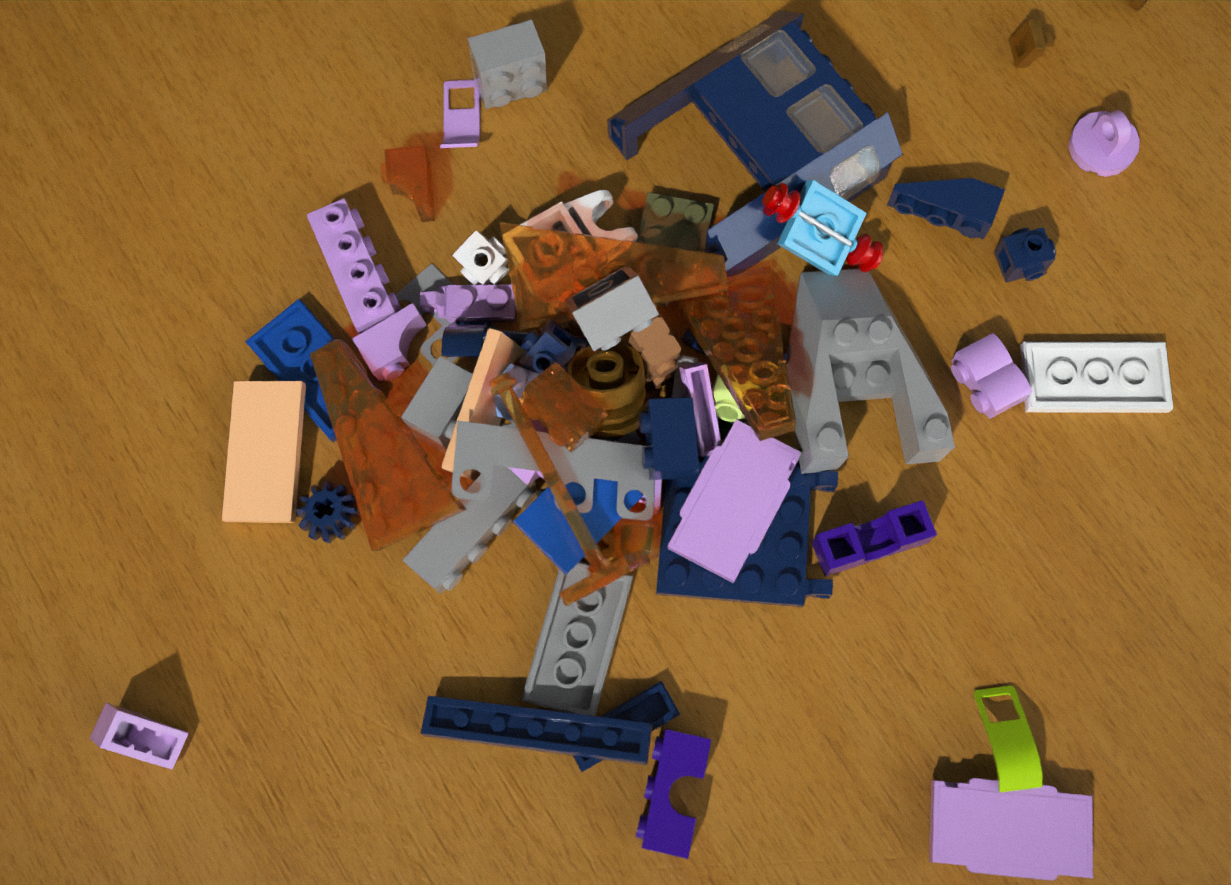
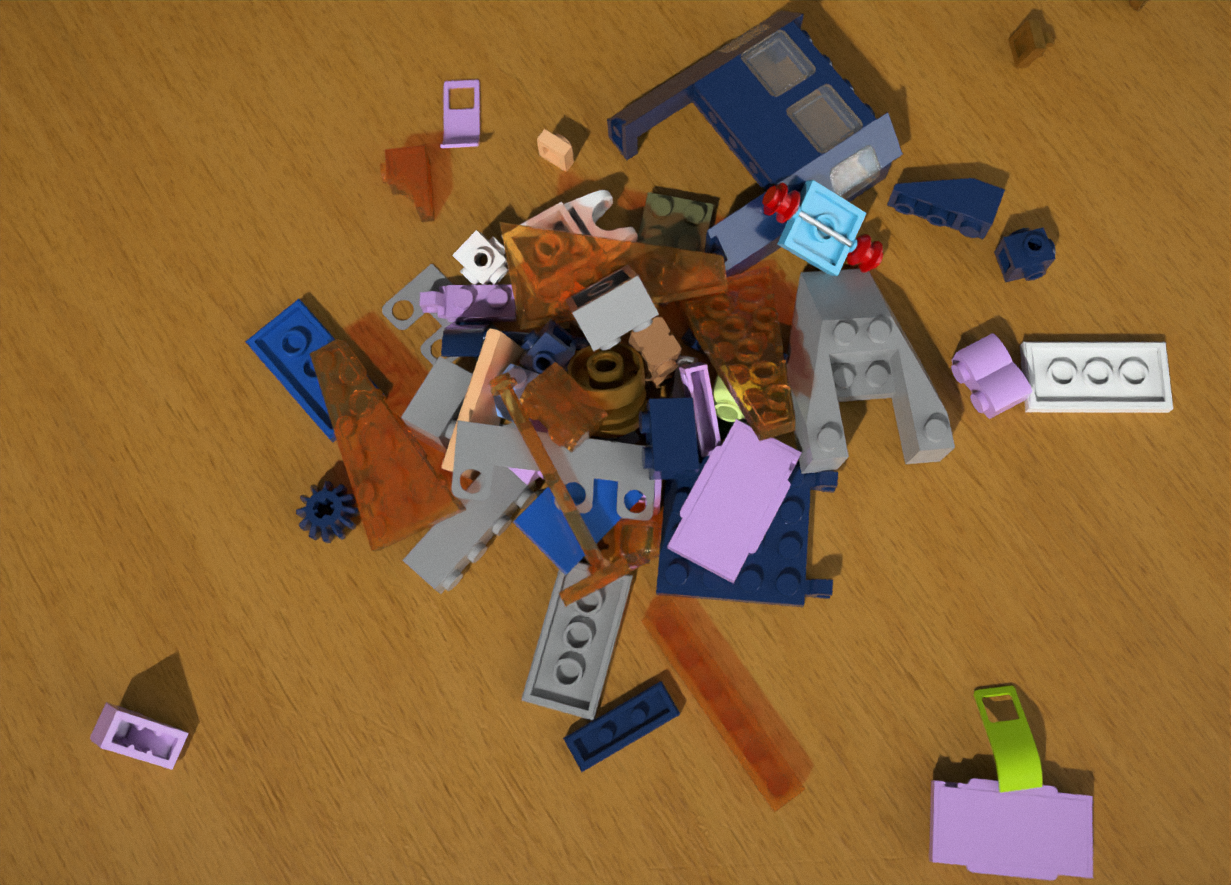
light nougat tile [222,381,306,523] -> none
lavender brick [306,199,402,334] -> none
lavender arch [352,303,427,383] -> none
dark blue plate [421,696,652,765] -> none
light grey brick [467,20,547,109] -> none
dark purple arch [636,729,711,859] -> none
dark purple arch [812,500,937,577] -> none
lavender tile [1068,110,1140,177] -> none
none -> light nougat plate [537,129,574,172]
none -> clear orange plate [641,599,806,812]

